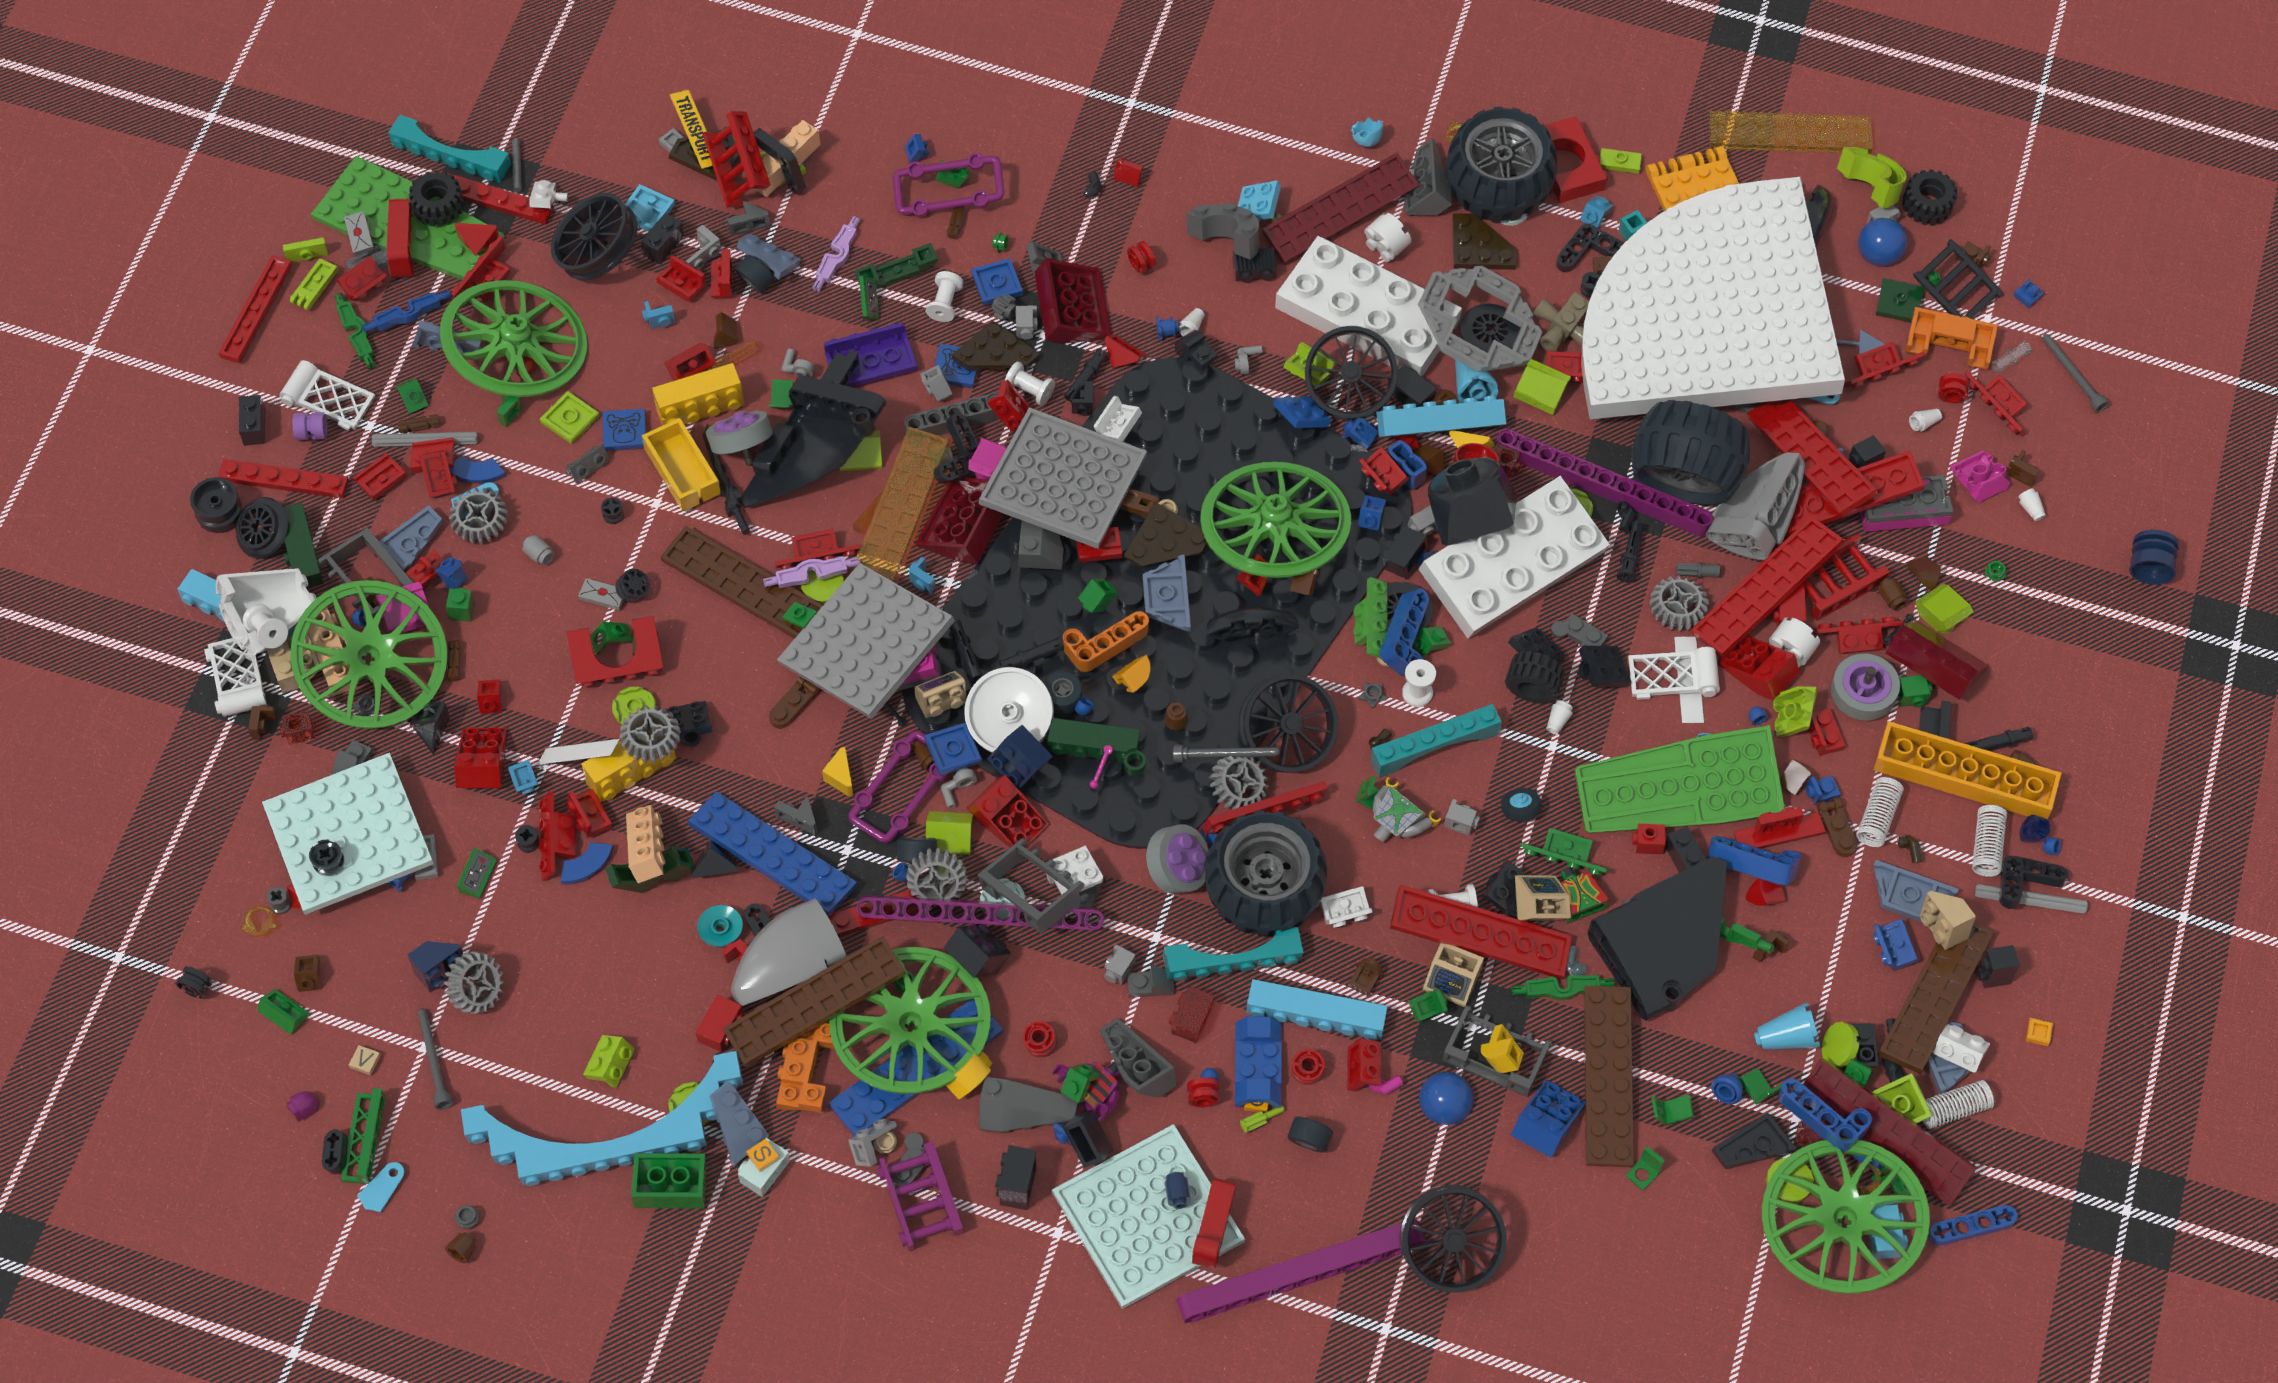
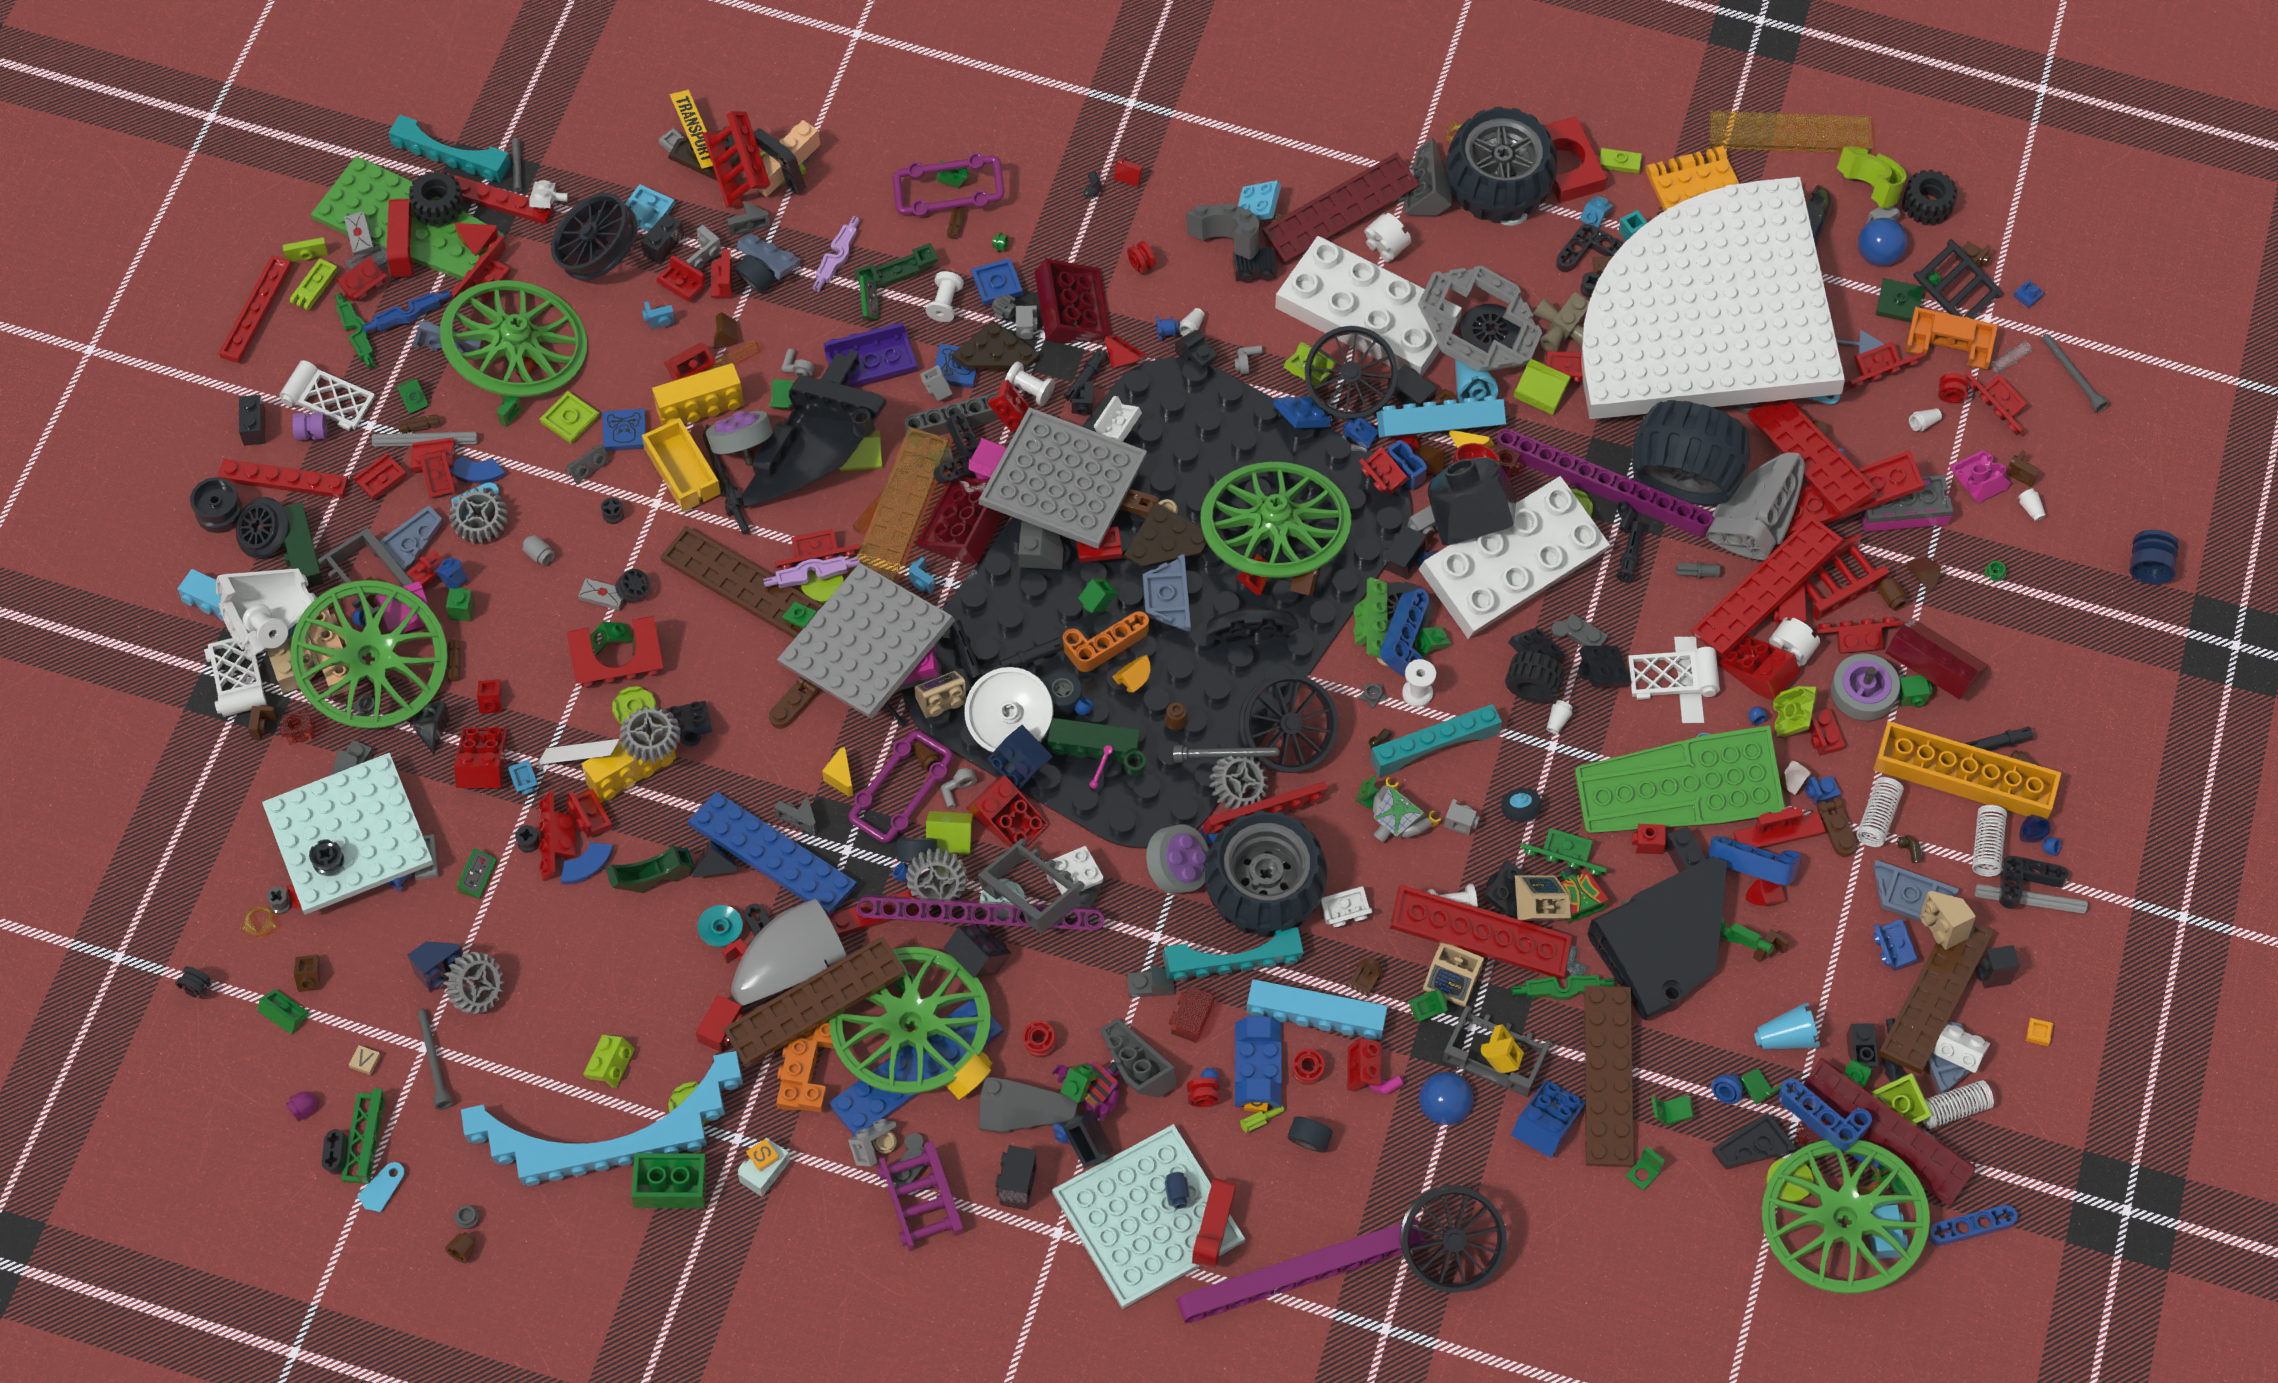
light nougat brick [626,805,665,883] -> none
sand blue wing [710,1081,769,1166] -> none
blue tile [905,134,931,162] -> none
blue tile [924,722,982,776] -> none
dark grey slope [1027,241,1063,276] -> none
light grey brick [1104,944,1135,985] -> none
medium azure hair [1351,117,1383,147] -> none
blue bracket [1358,495,1386,530] -> none
dark brown plate [1452,213,1516,270] -> none
light grey gear [1649,575,1709,632] -> none
lime tile [1822,1022,1859,1068] -> none
black brick [1848,435,1886,469] -> none
black hinge [1883,614,1914,646] -> none
lime slope [1915,584,1974,634] -> none
black panel [1919,700,1951,739] -> none

